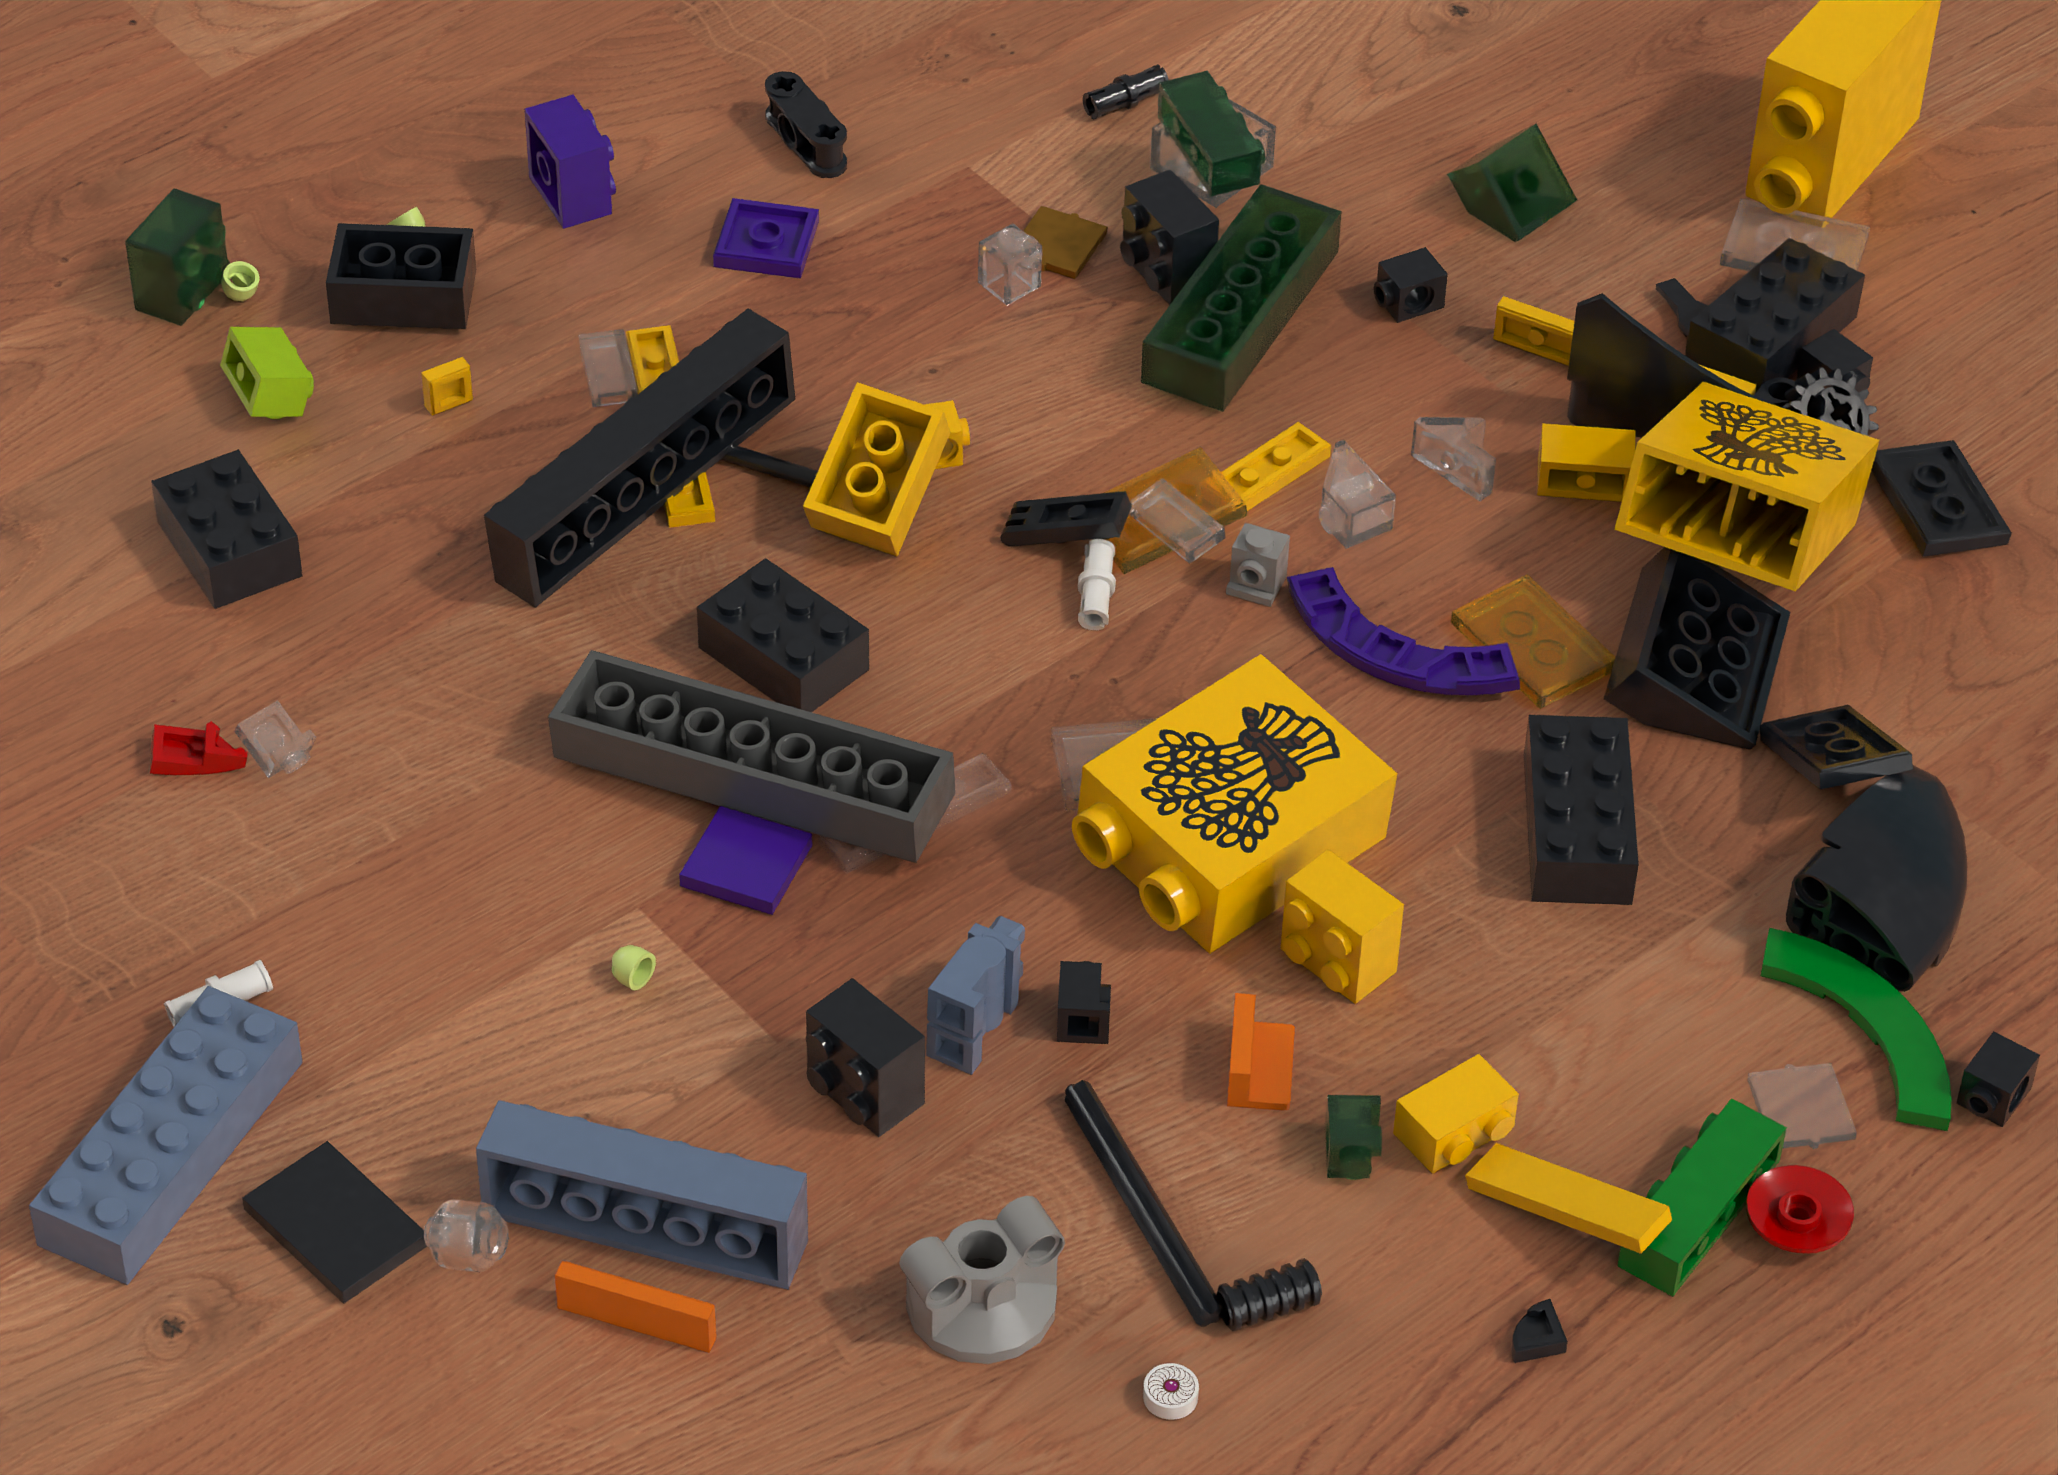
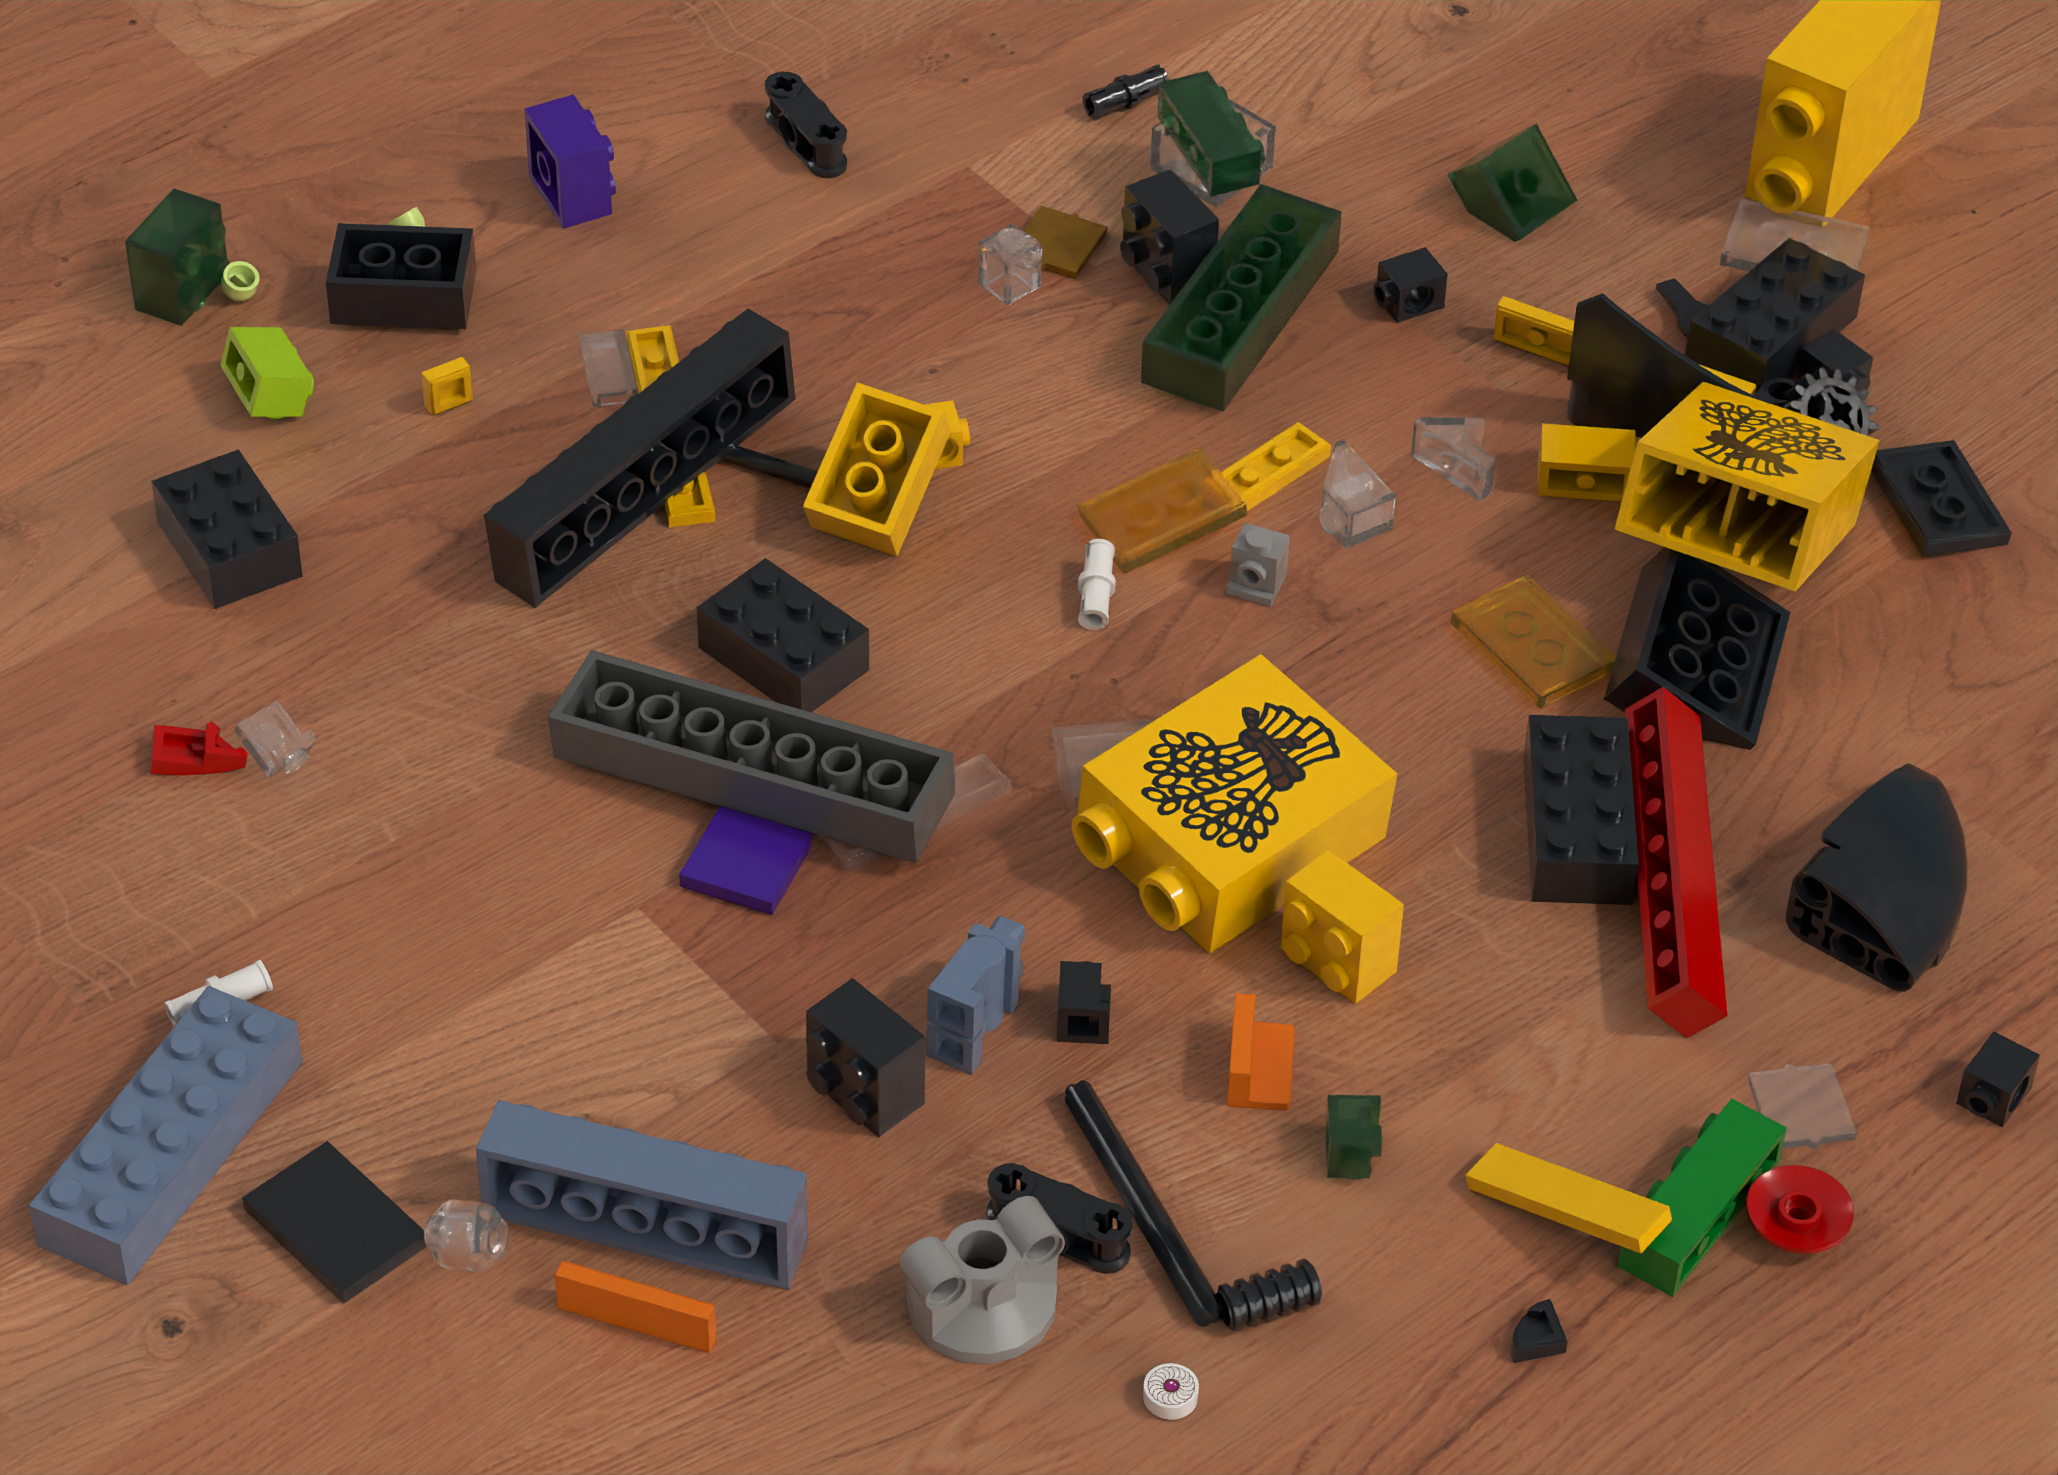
yellowish green hinge [612,945,656,990] -> none
dark purple tile [713,198,819,279] -> none
black hinge [1000,491,1132,546] -> none
clear tile [1129,478,1226,564] -> none
dark purple tile [1287,567,1520,695] -> none
yellow brick [1393,1054,1519,1174] -> none
black tile [1759,705,1913,790] -> none
green tile [1760,927,1952,1131] -> none
none -> black piece [987,1163,1132,1274]
none -> red brick [1625,687,1728,1038]

